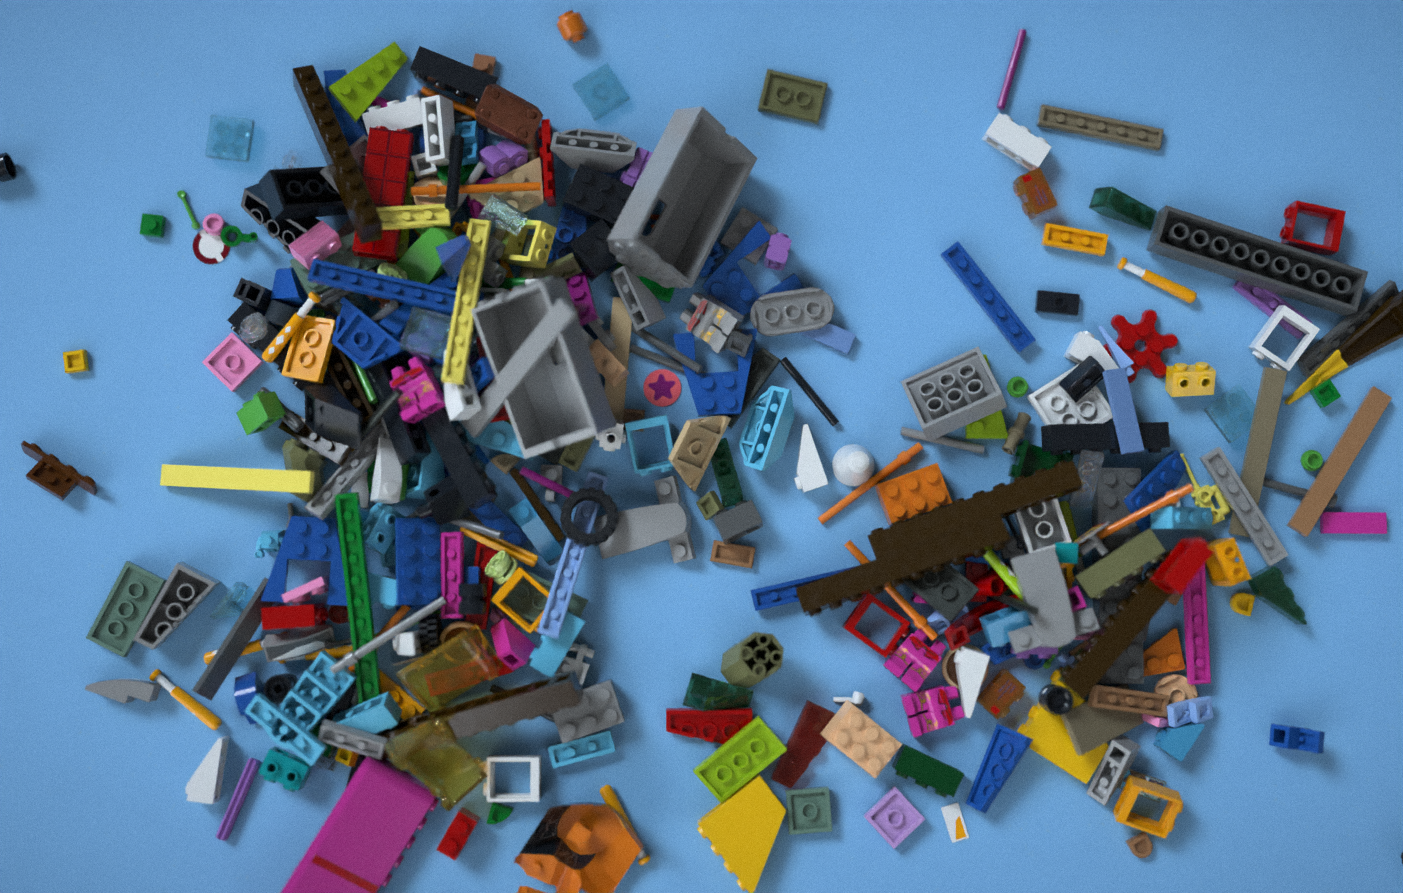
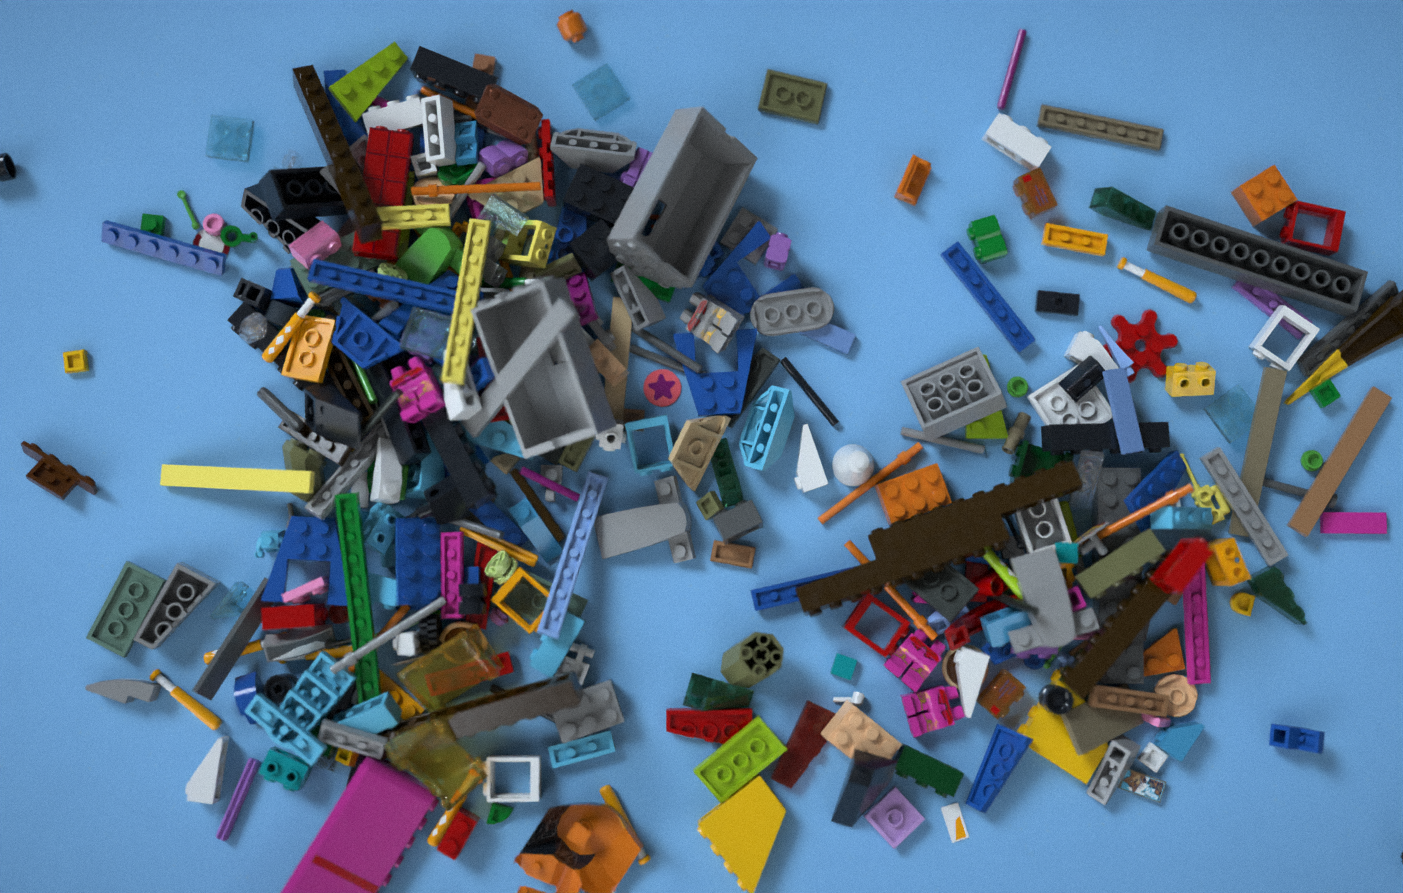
bright pink plate [202,332,264,392] -> none
bright green brick [236,391,285,435] -> none
blue slope [436,235,471,282] -> none
black axle [445,134,464,212] -> none
dark pink slope [490,618,536,671] -> none
black tyre [560,487,618,547] -> none
dark grey tile [726,329,753,358] -> none
sand green plate [785,786,832,835] -> none
light orange window [1113,774,1183,839] -> none
medium nougat tile [1125,831,1153,858] -> none
light blue slope [1167,697,1213,728] -> none
none -> blue plate [101,220,227,276]
none -> light orange piece [427,768,483,847]
none -> teal tile [830,653,857,680]
none -> black wedge [831,749,897,827]
none -> orange hinge [894,155,932,206]
none -> green brick [966,215,1008,264]
none -> white tile [1137,742,1169,773]
none -> orange brick [1231,164,1298,227]

